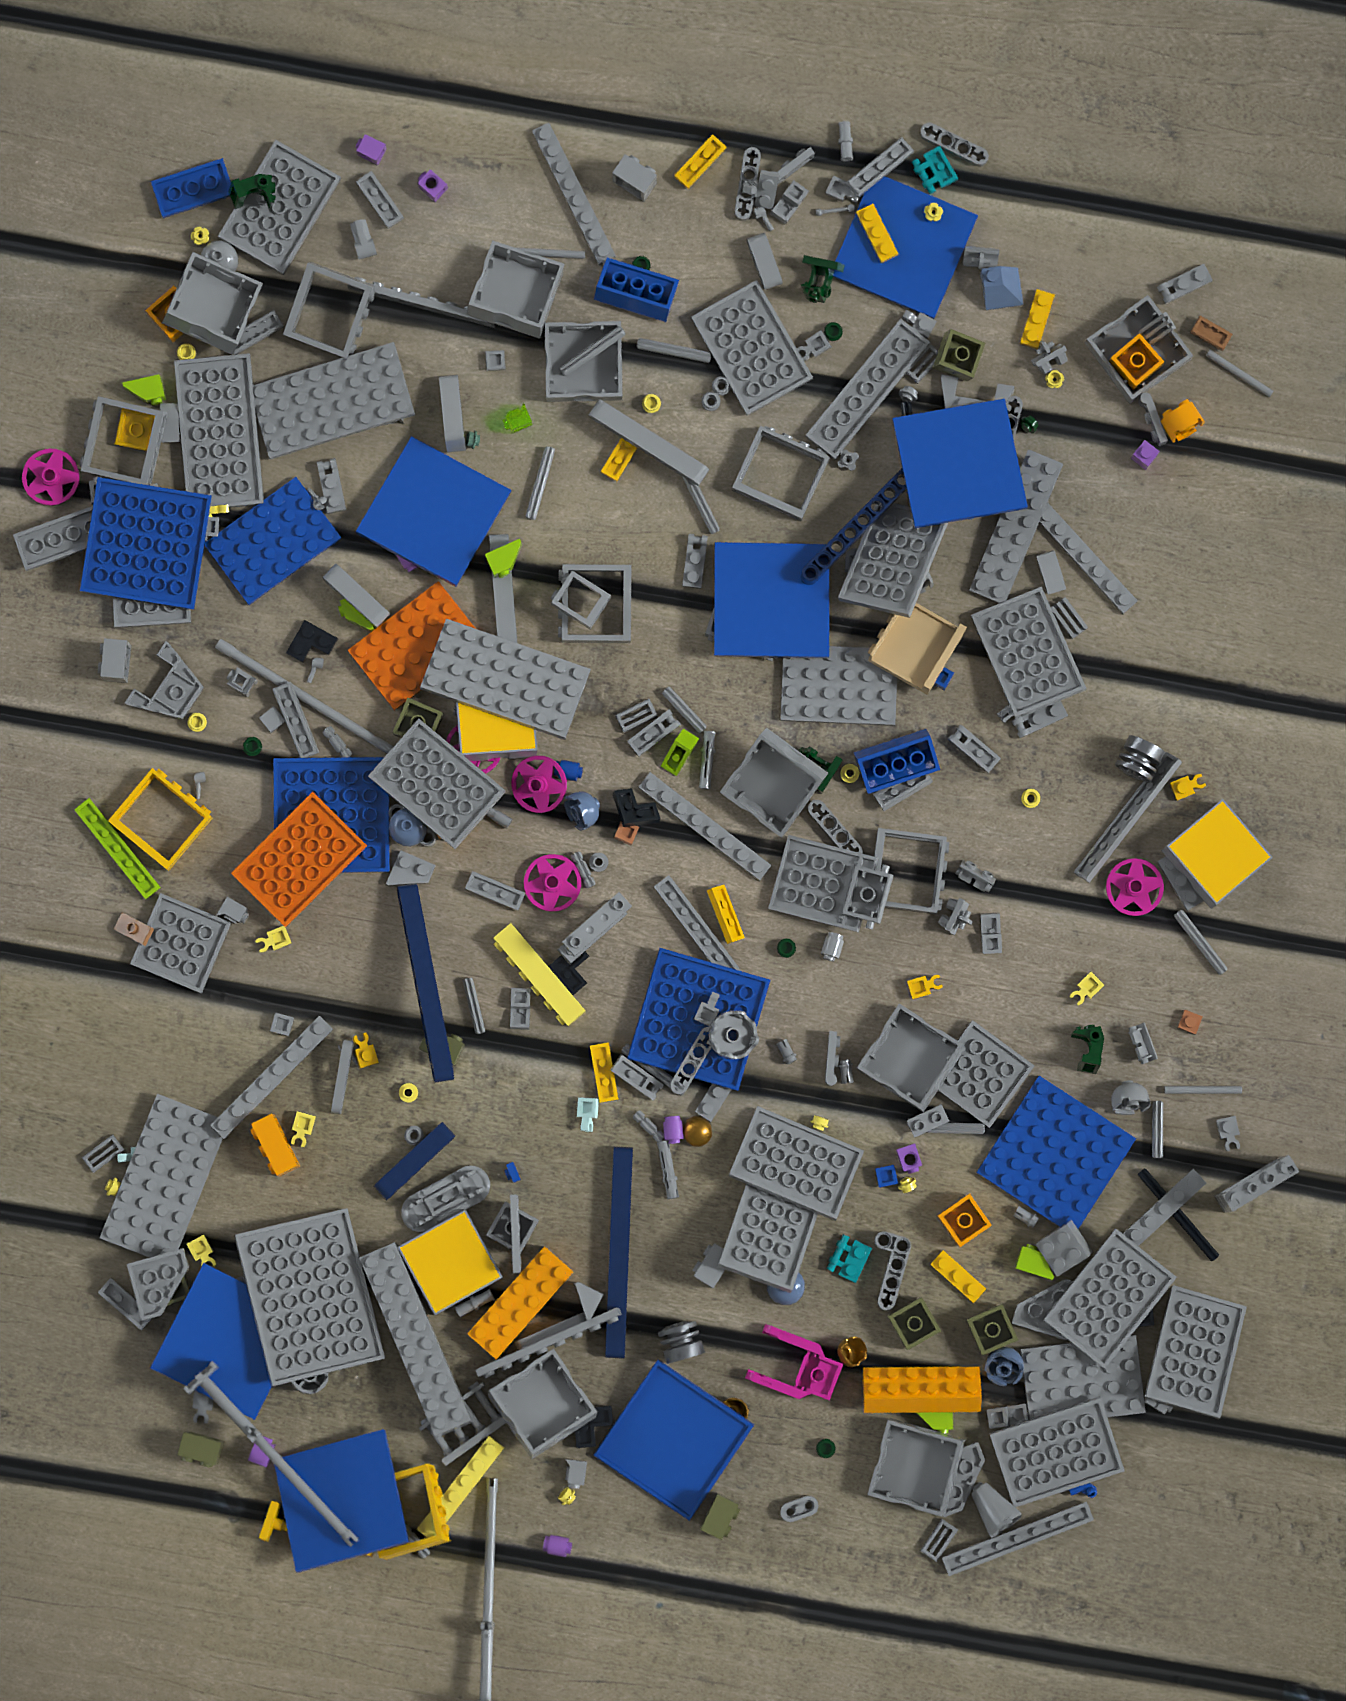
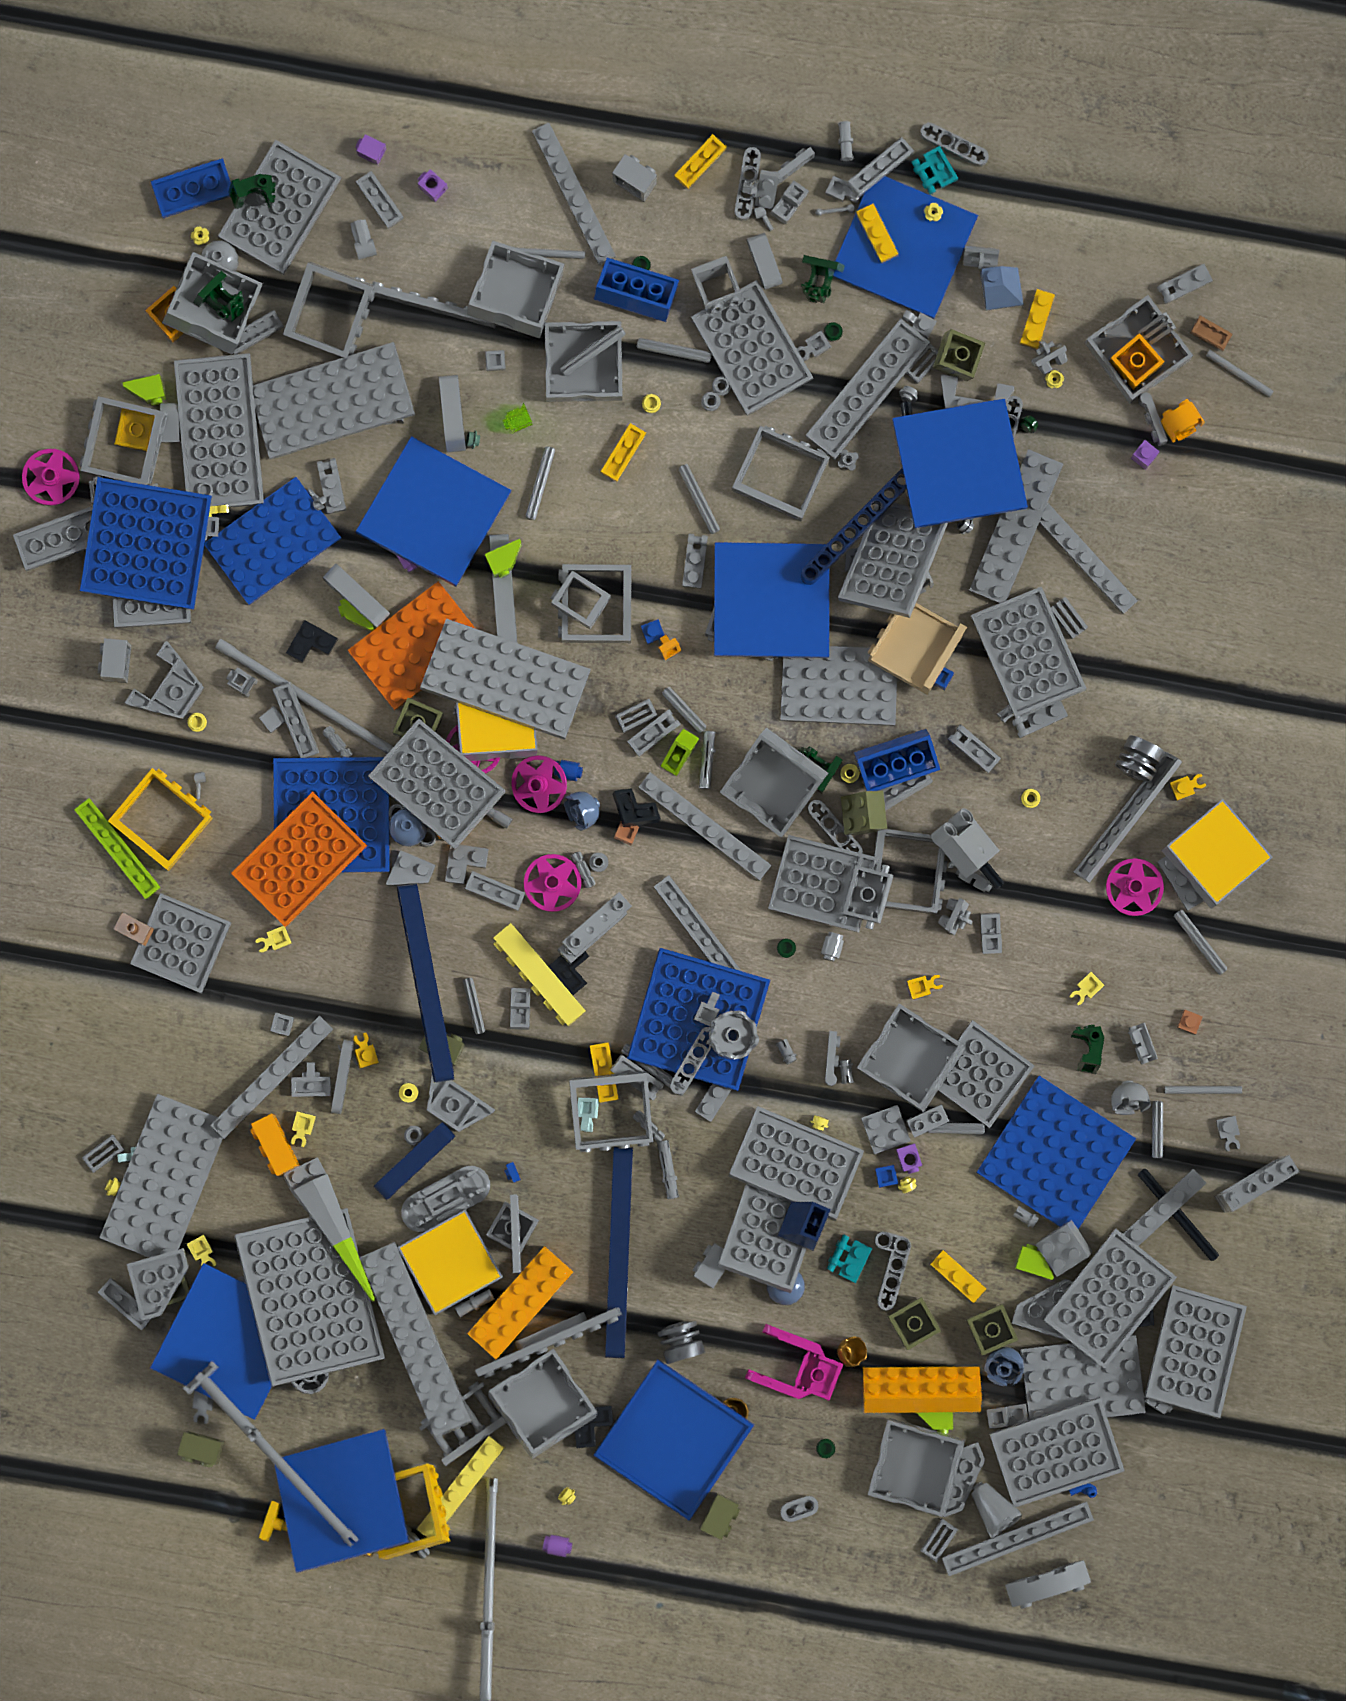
light yellow plate [177,343,196,360] -> none
light grey window [216,897,249,924] -> none
dark green plate [243,737,262,756] -> none
medium lavender brick [248,1436,276,1467] -> none
light grey hand [307,658,324,683] -> none
light grey window [565,1459,587,1488] -> none
light grey slope [575,1282,604,1320] -> none
light grey beam [588,399,709,486] -> none
medium lavender brick [663,1116,684,1144] -> none
pearl gold hair [683,1116,712,1147] -> none
yellow plate [707,885,745,944] -> none
light orange brick [937,1193,992,1248] -> none
light grey slope [1036,550,1066,594] -> none
none -> dark green tile [193,271,244,322]
none -> light grey plate [283,1157,375,1301]
none -> light grey hinge [291,1062,331,1097]
none -> light grey wing [427,1077,495,1132]
none -> light grey plate [445,845,489,884]
none -> light grey window [569,1071,653,1152]
none -> blue plate [641,619,664,645]
none -> light orange tile [659,635,682,660]
none -> light grey window [691,256,744,315]
none -> dark blue slope [778,1202,831,1251]
none -> olive brick [841,791,887,835]
none -> light grey plate [861,1105,910,1154]
none -> light grey piece [931,808,1004,889]
none -> light grey plate [957,519,974,534]
none -> light grey brick [1005,1560,1091,1609]

